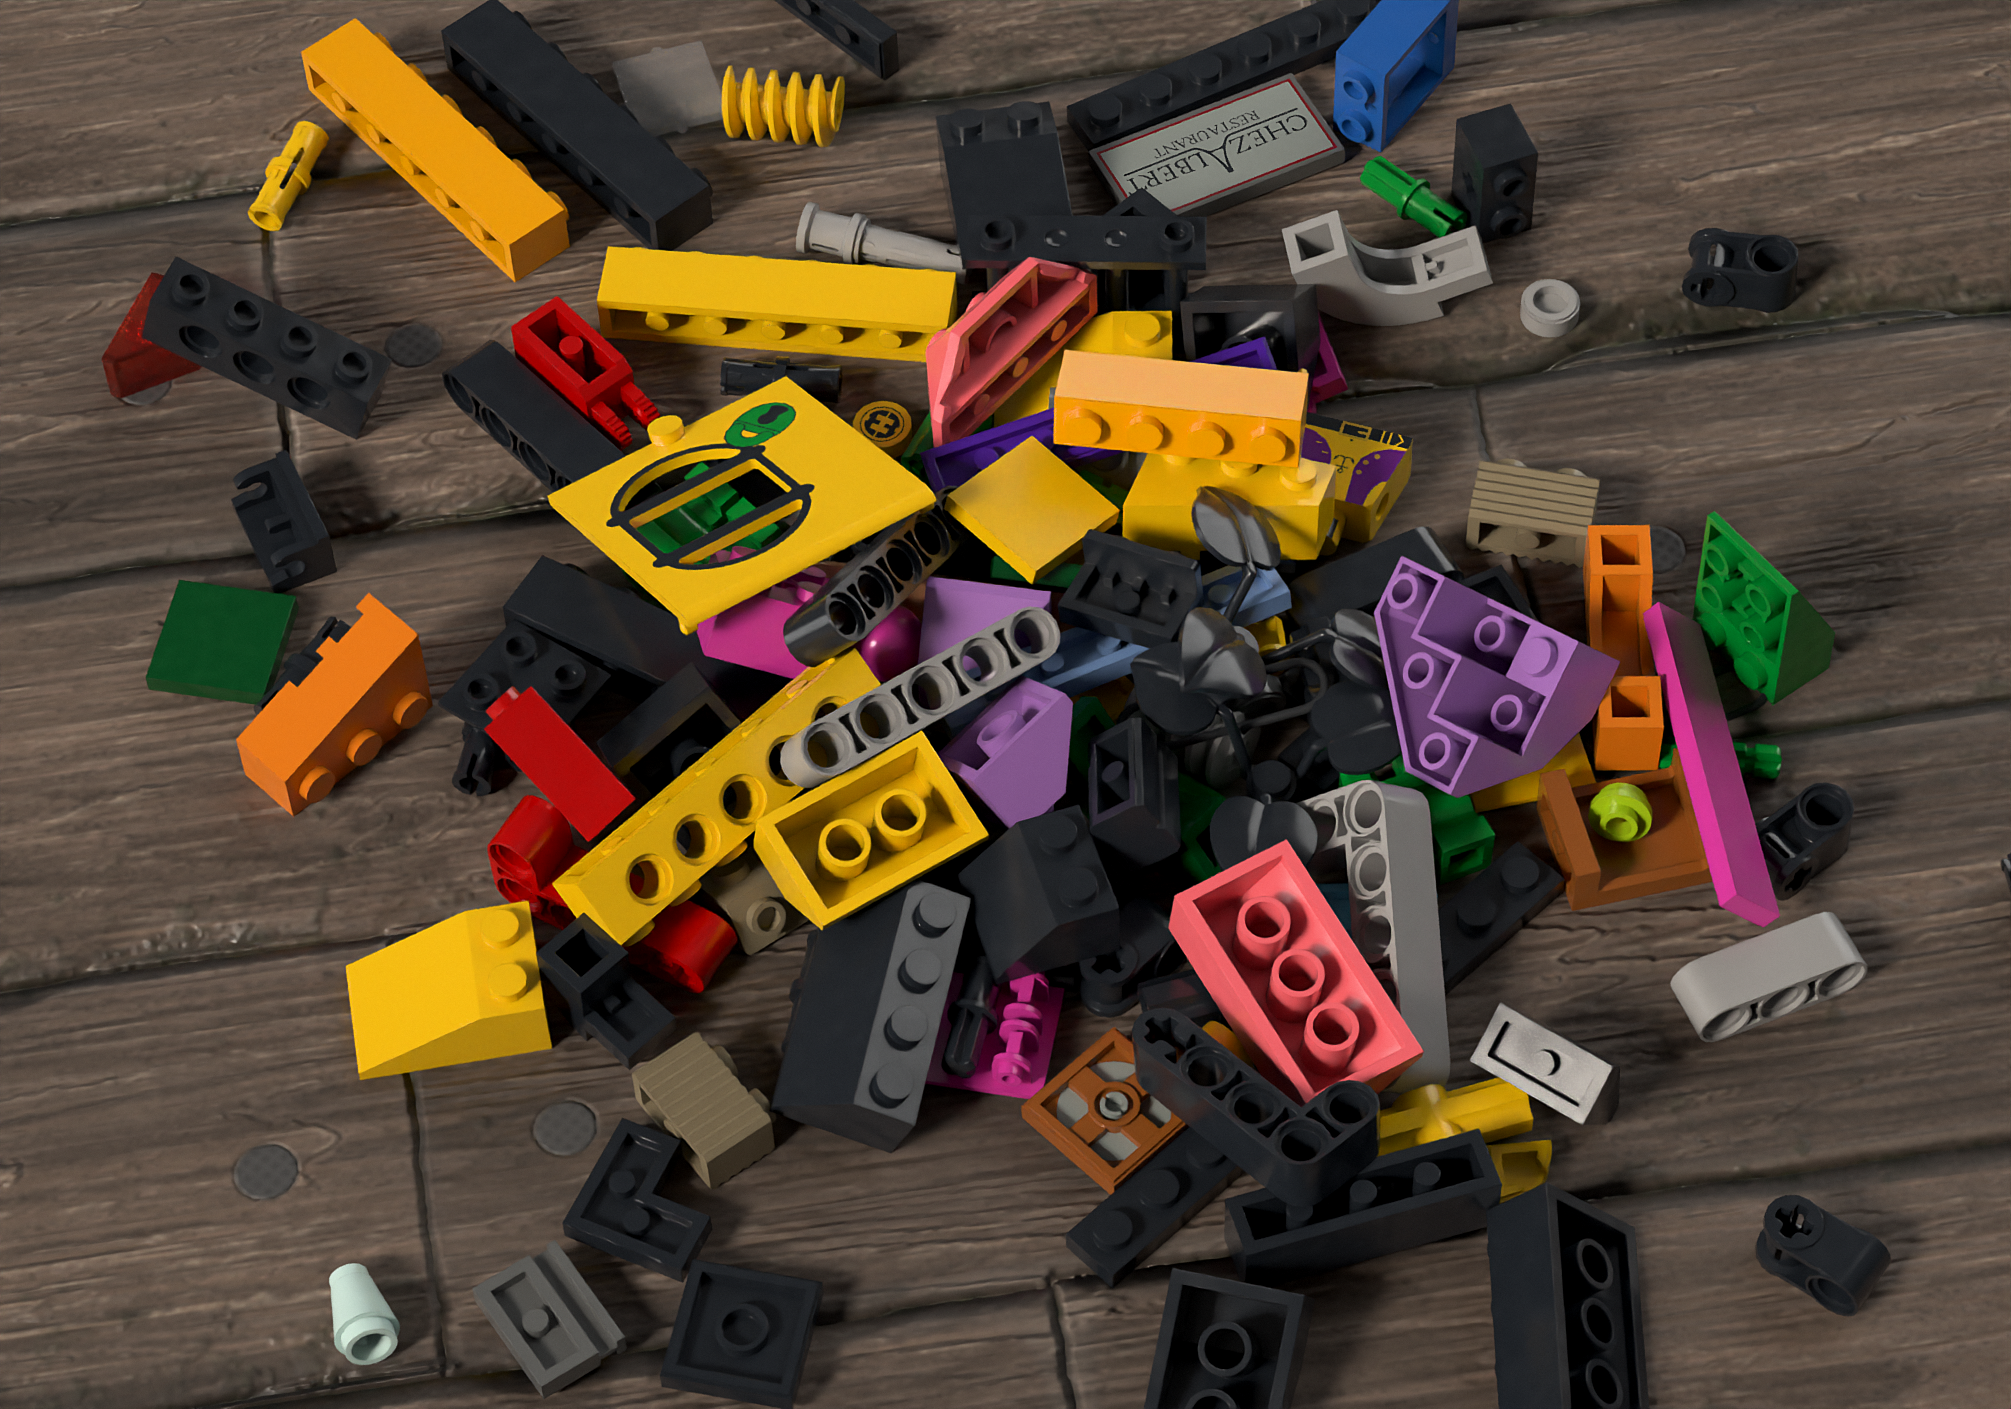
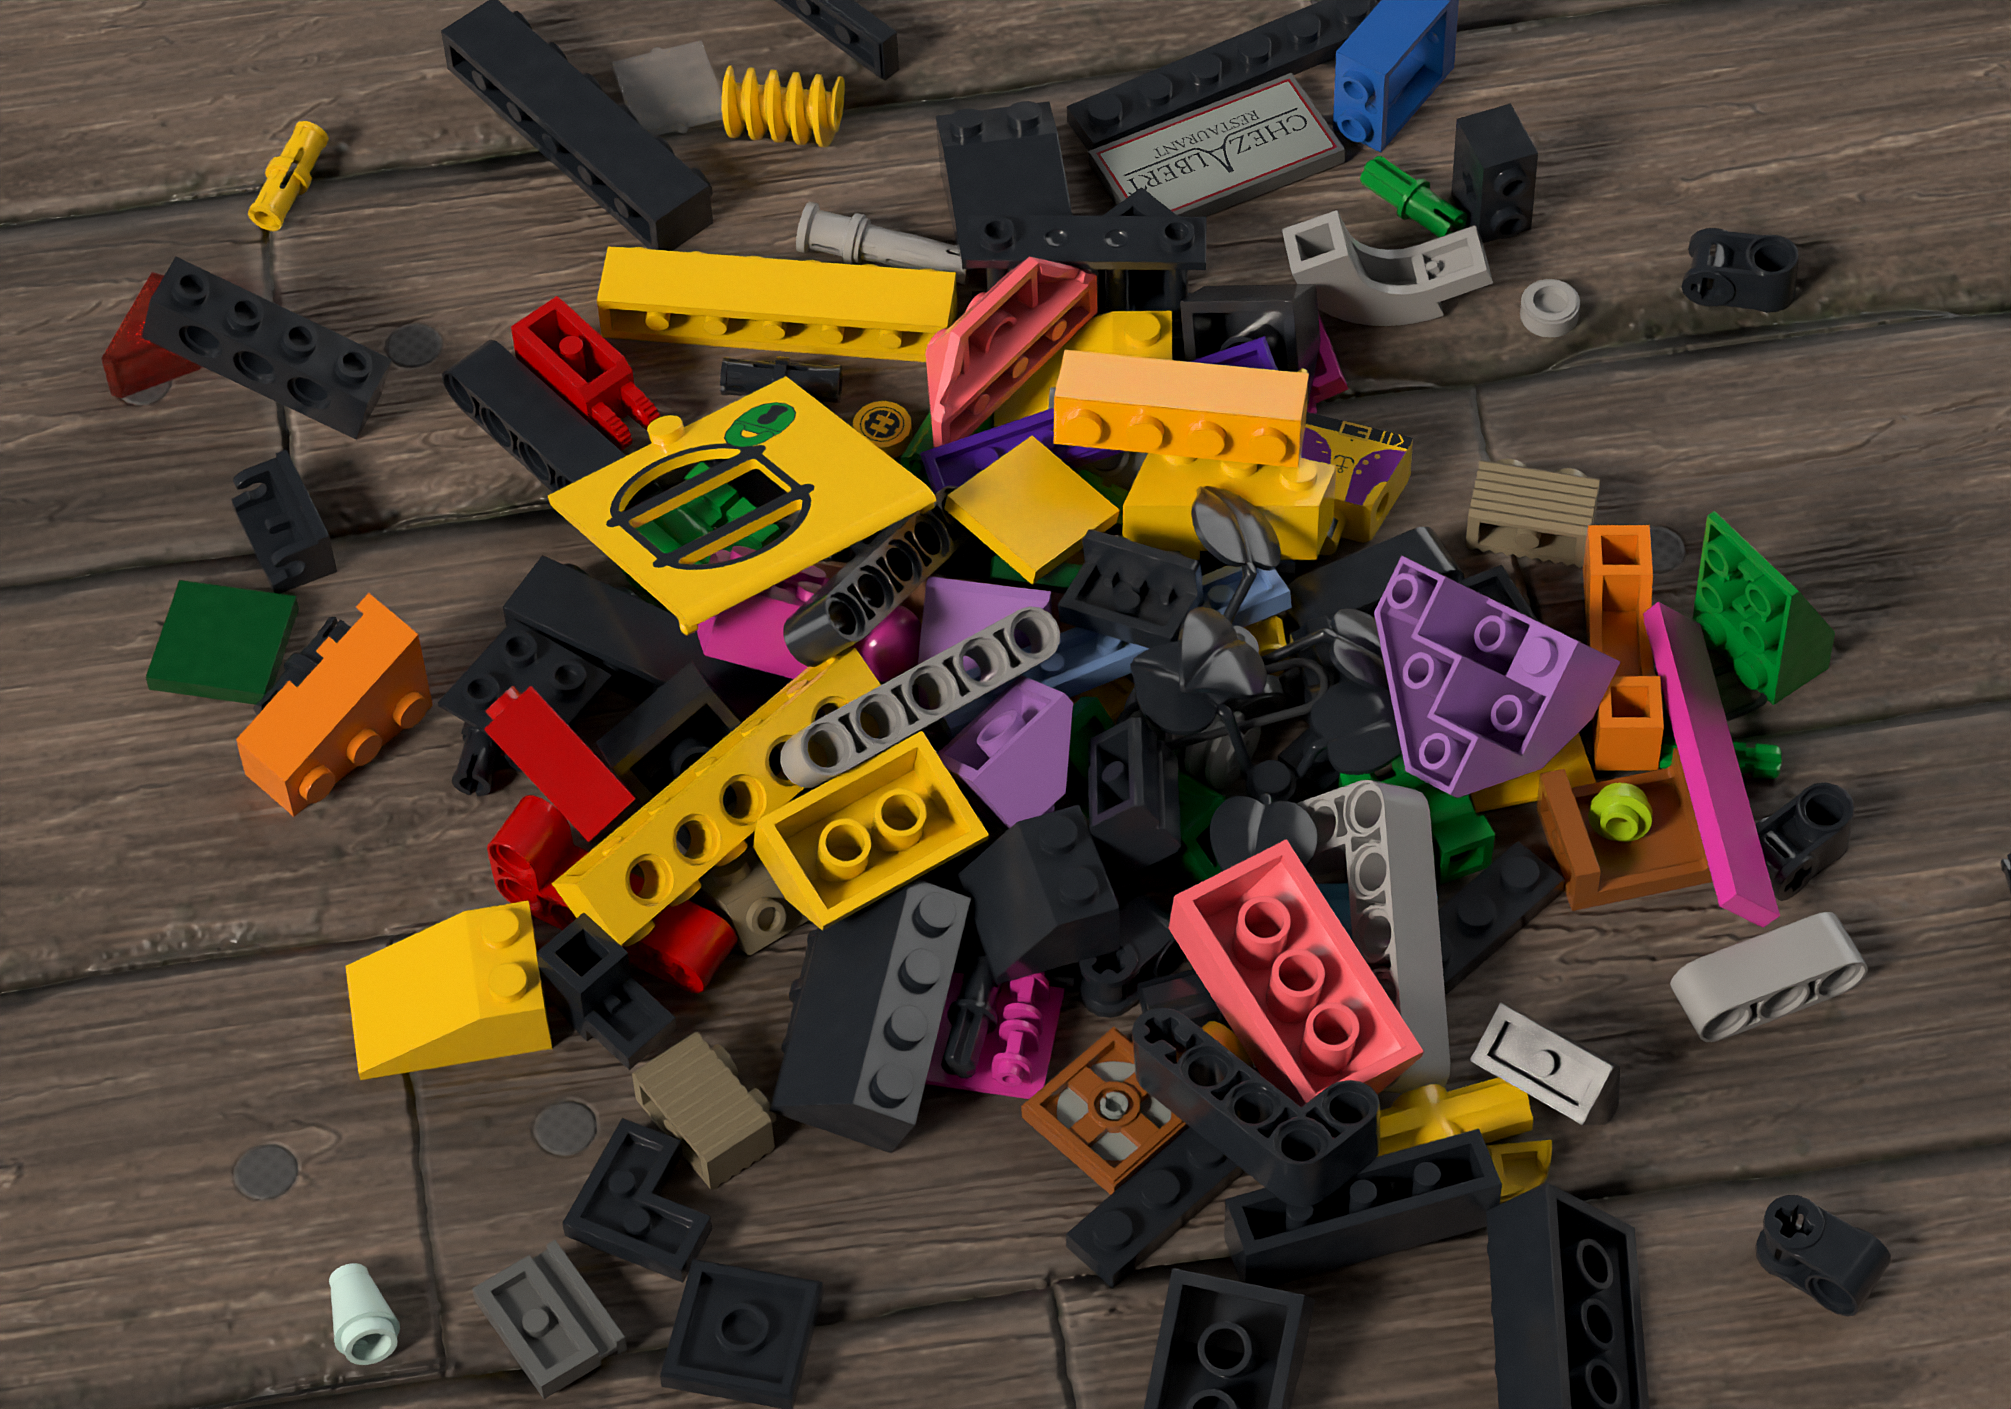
light orange brick [301,18,570,283] -> none

